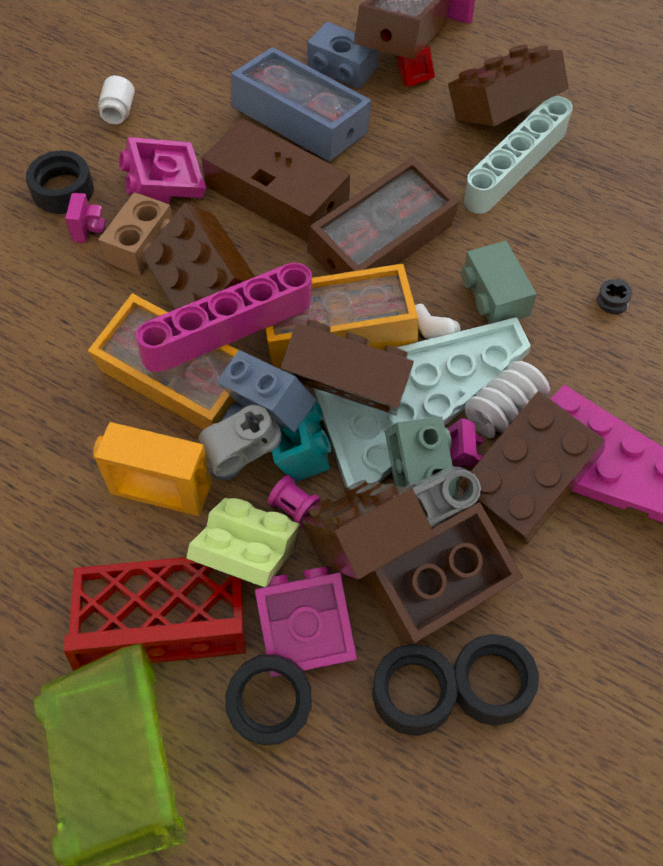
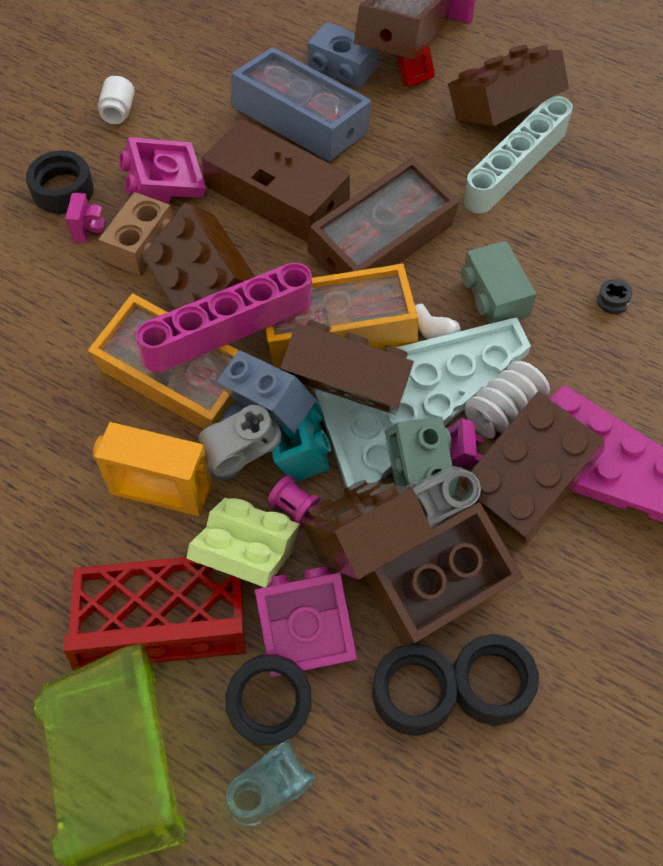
none -> clear light blue piece [226,740,317,827]

